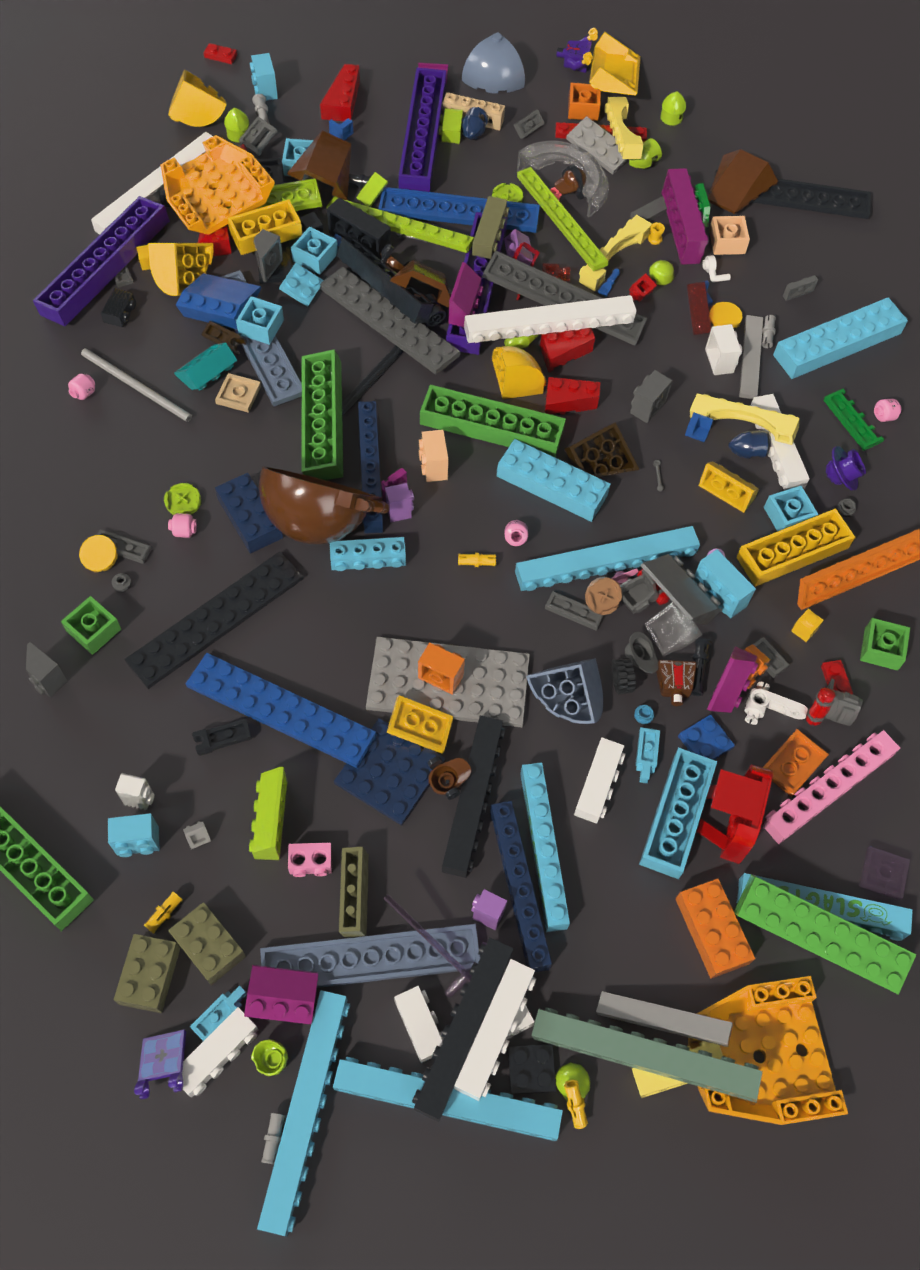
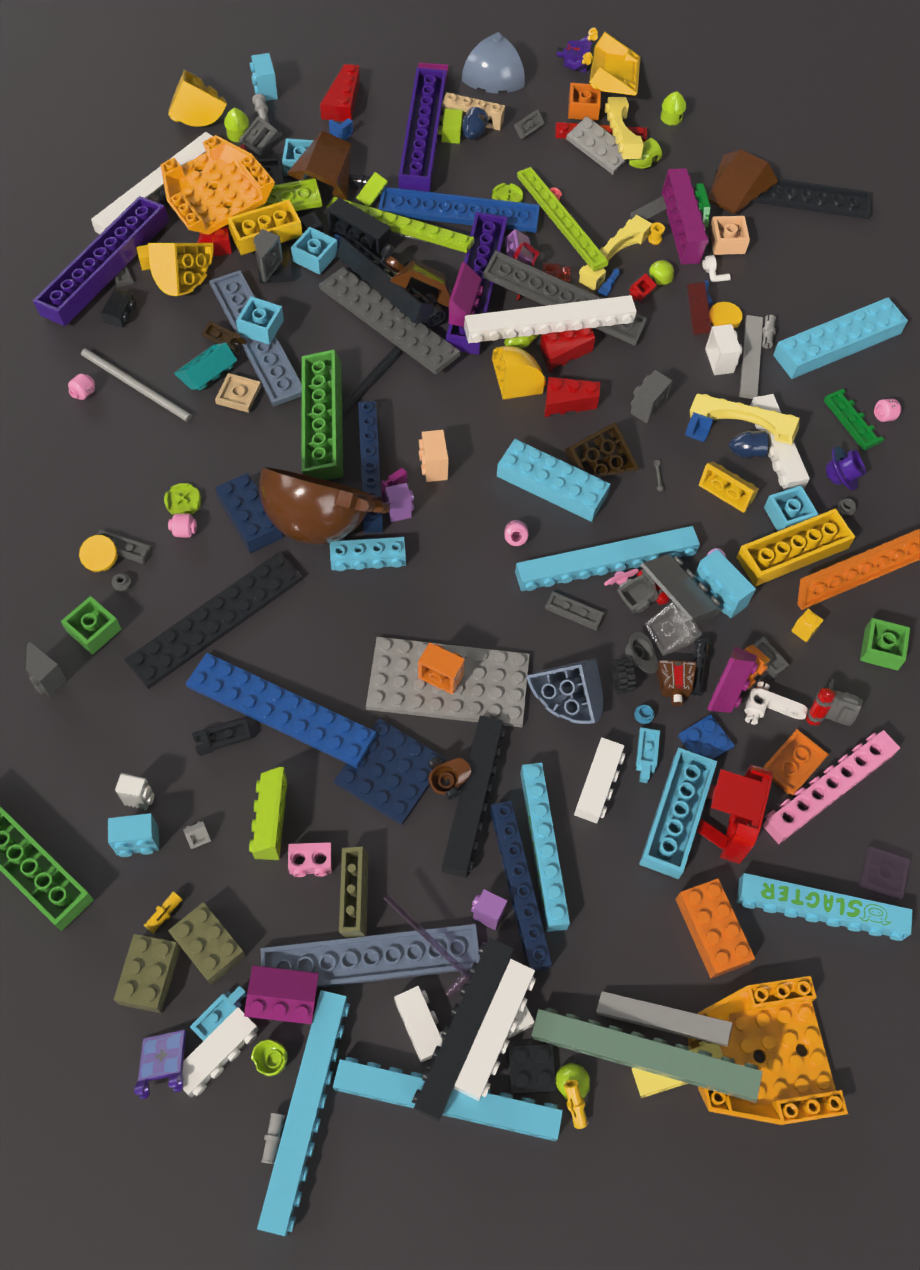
blue slope [176,273,261,330] -> none
red plate [204,43,237,64] -> none
medium azure plate [279,263,324,307] -> none
yellow plate [387,695,453,754] -> none
bright green brick [420,385,566,458] -> none
yellow pin [458,552,496,567] -> none
olive brick [472,196,509,259] -> none
clear windscreen [517,141,609,217] -> none
reddish brown cap [554,164,587,200] -> none
medium nougat tile [585,577,622,615] -> none
bright green brick [734,874,916,995] -> none
dark grey plate [783,275,818,301] -> none
red plate [821,660,853,695] -> none

